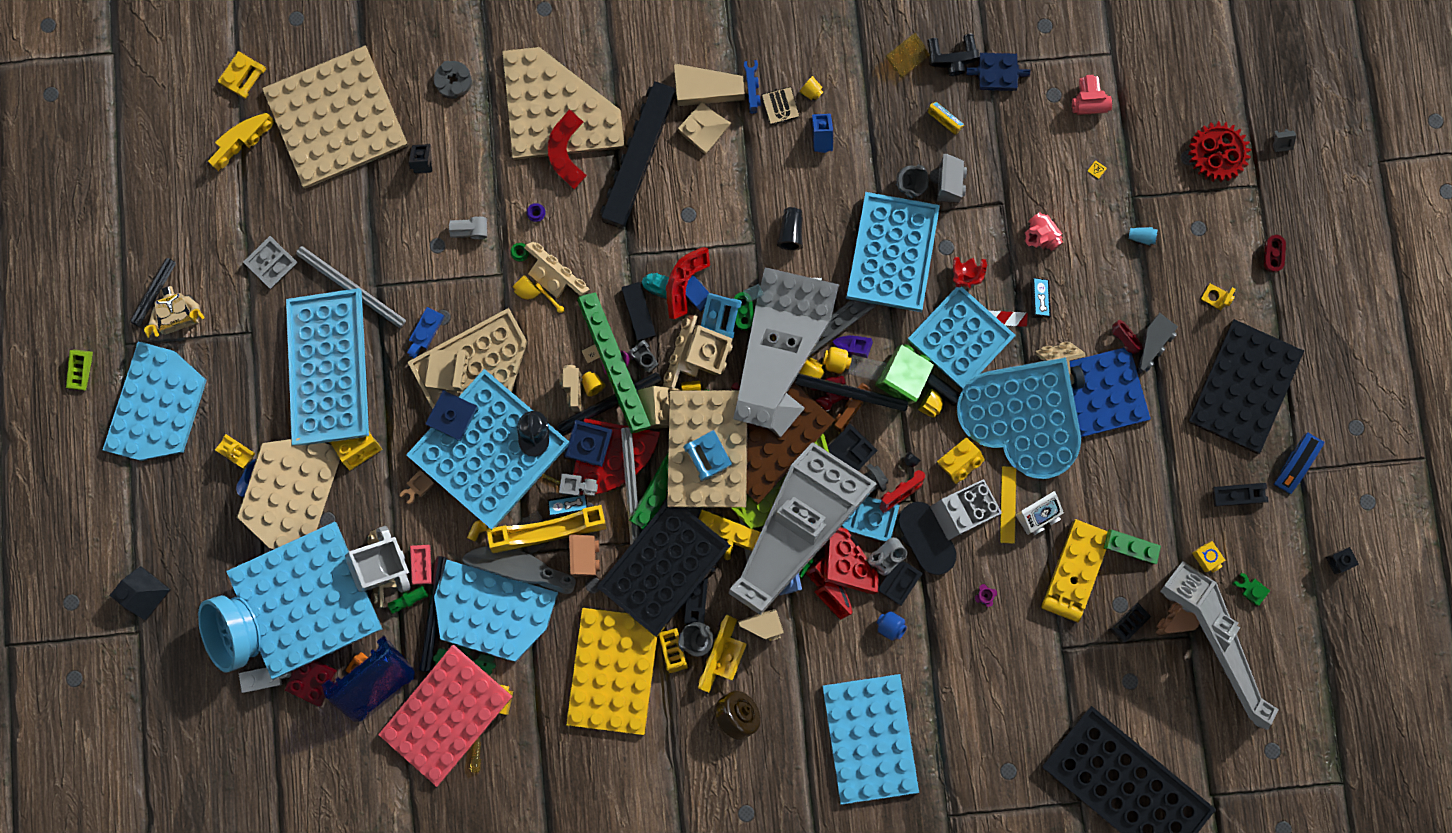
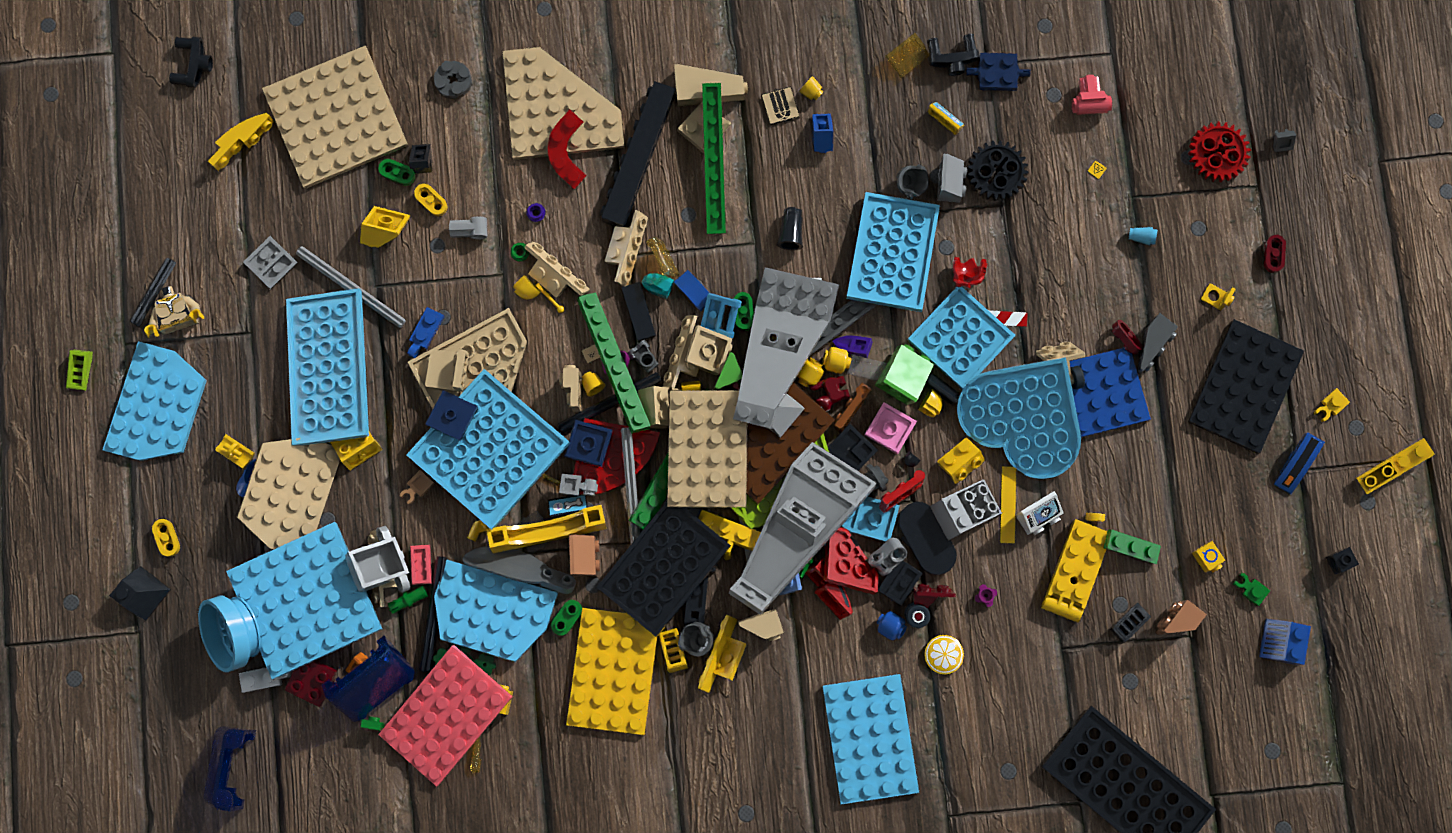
yellow plate [218,51,266,99] -> none
black piece [517,411,549,457] -> none
red plate [666,247,710,319] -> none
dark azure plate [683,430,733,481] -> none
dark brown wheel [715,691,761,740] -> none
clear light blue piece [743,284,764,302] -> none
blue plate [744,60,761,113] -> none
black axle [795,373,908,411] -> none
coral piece [1024,212,1063,251] -> none
slope [1030,278,1051,318] -> none
light grey wing [1160,561,1279,730] -> none
black plate [1212,483,1269,507] -> none
none -> yellow plate [152,519,180,557]
none -> black connector [169,37,213,88]
none -> clear blue windscreen [204,726,257,811]
none -> yellow slope [360,206,410,248]
none -> green plate [361,716,385,731]
none -> green plate [378,159,416,186]
none -> yellow plate [414,184,448,216]
none -> green plate [551,600,582,636]
none -> tan bracket [605,210,648,287]
none -> clear yellow plate [646,237,679,278]
none -> green plate [702,83,726,235]
none -> bright green slope [715,352,742,391]
none -> bright pink plate [864,402,917,455]
none -> plate [904,584,956,628]
none -> dish [925,635,964,674]
none -> black gear [967,140,1029,201]
none -> yellow tile [1085,513,1105,522]
none -> blue slope [1259,619,1311,666]
none -> yellow plate [1314,388,1350,422]
none -> yellow slope [1356,438,1435,495]

